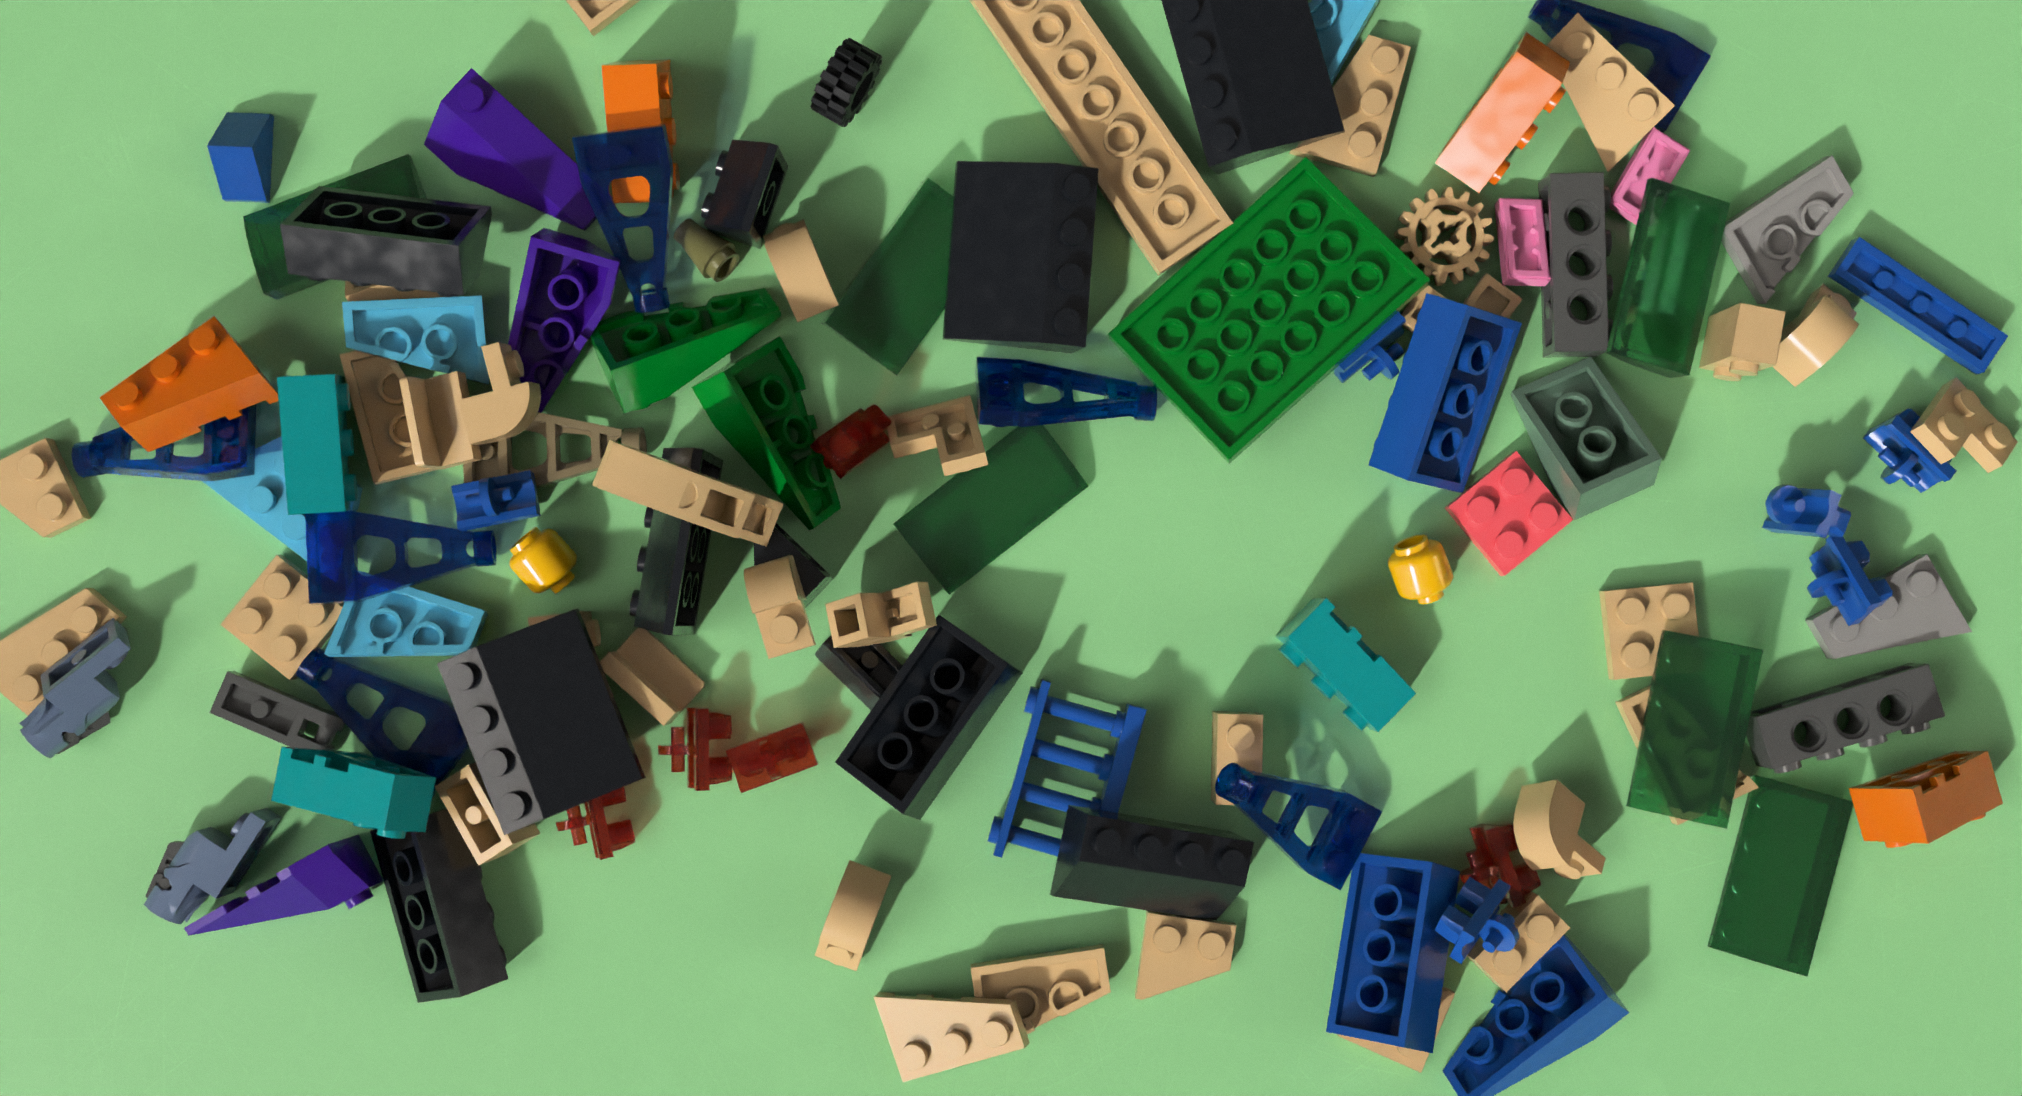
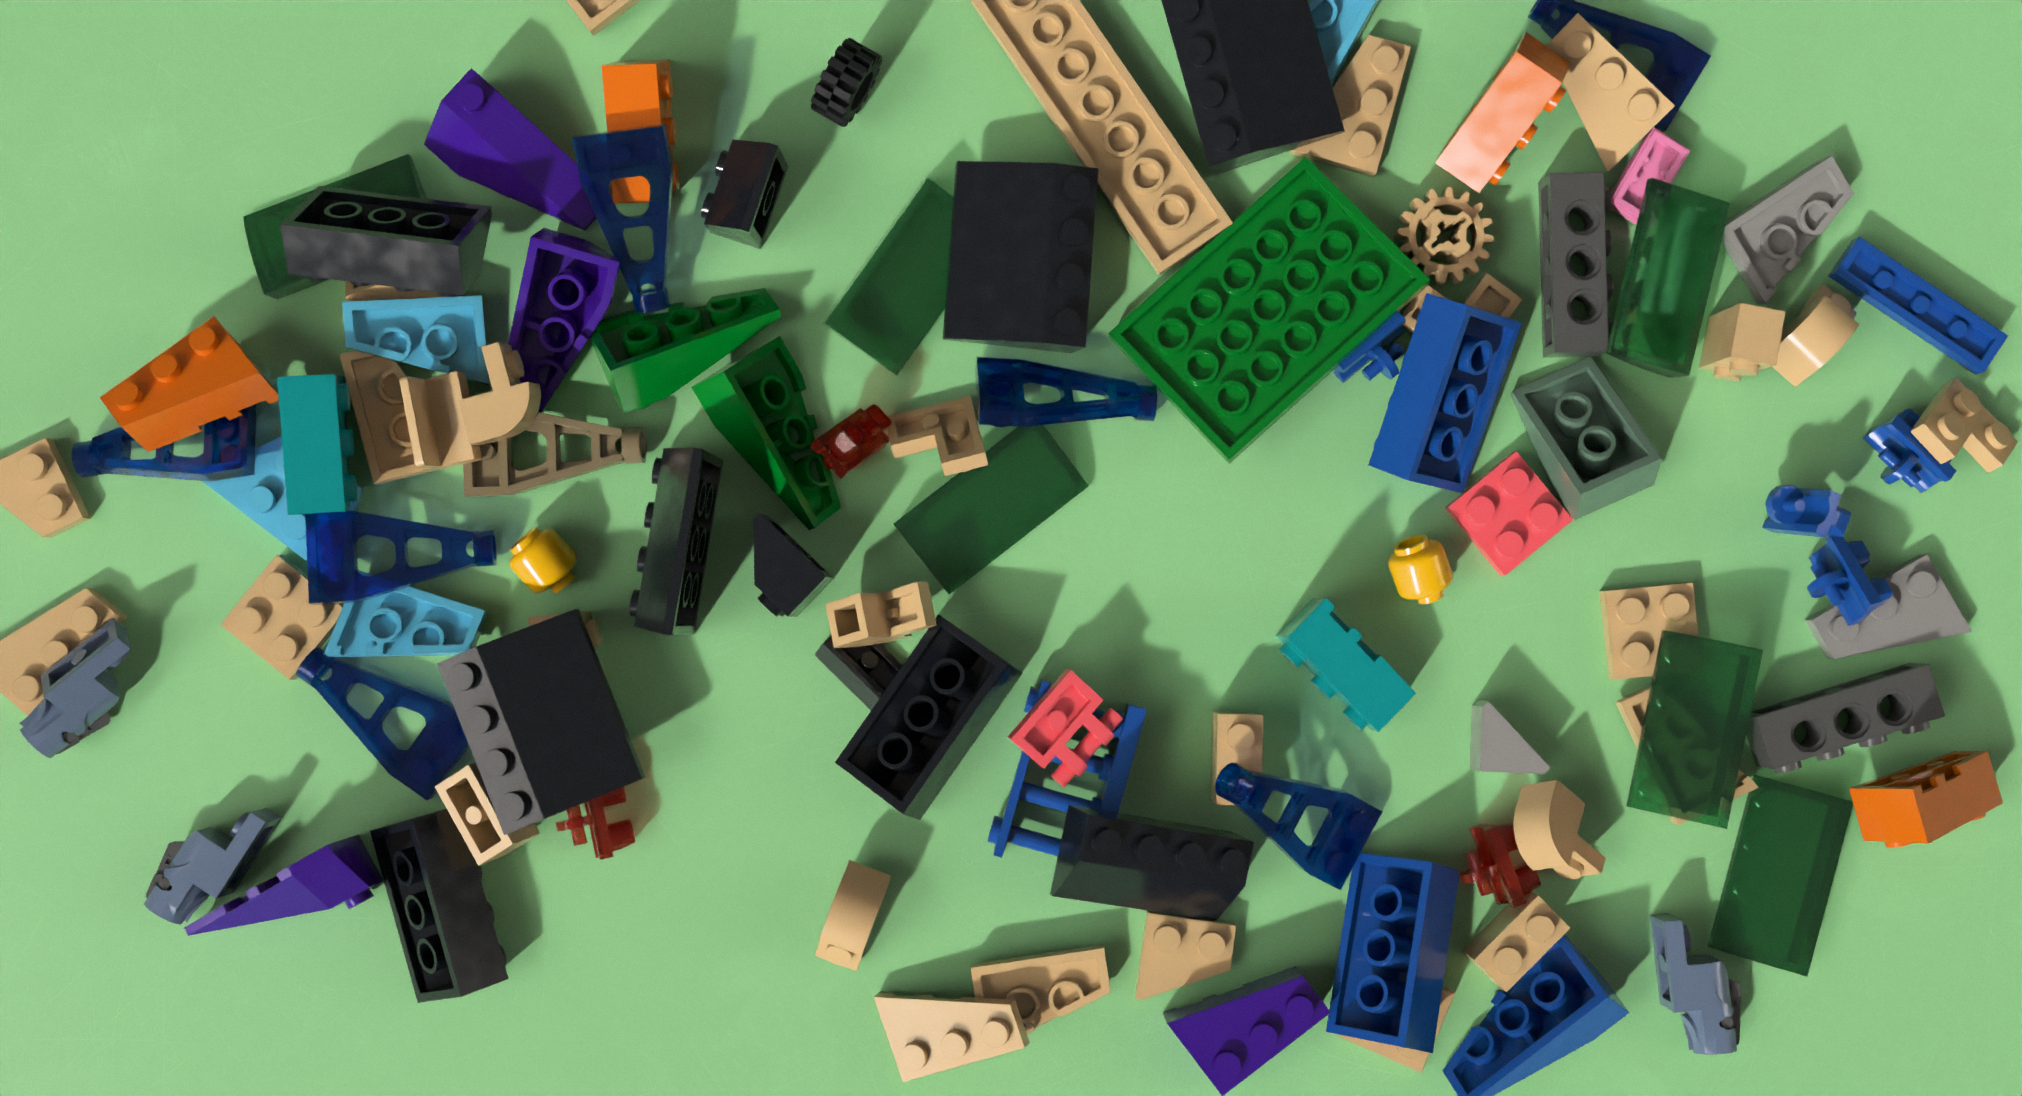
blue slope [207,112,274,203] -> none
dark grey plate [209,671,348,750] -> none
teal wedge [271,746,436,839] -> none
blue hips [451,470,541,531] -> none
tan slope [592,440,783,547] -> none
tan panel [600,627,705,726] -> none
clear red hips [658,707,732,791] -> none
olive cone [674,219,740,282] -> none
clear red hips [726,722,818,793] -> none
tan brick [744,555,816,659] -> none
tan brick [763,219,839,322] -> none
blue hips [1434,877,1519,964] -> none
bright pink plate [1495,198,1551,286] -> none
none -> coral plate [1007,669,1123,787]
none -> dark purple wedge [1163,967,1331,1096]
none -> light grey slope [1470,699,1550,774]
none -> sand blue plate [1650,913,1741,1055]

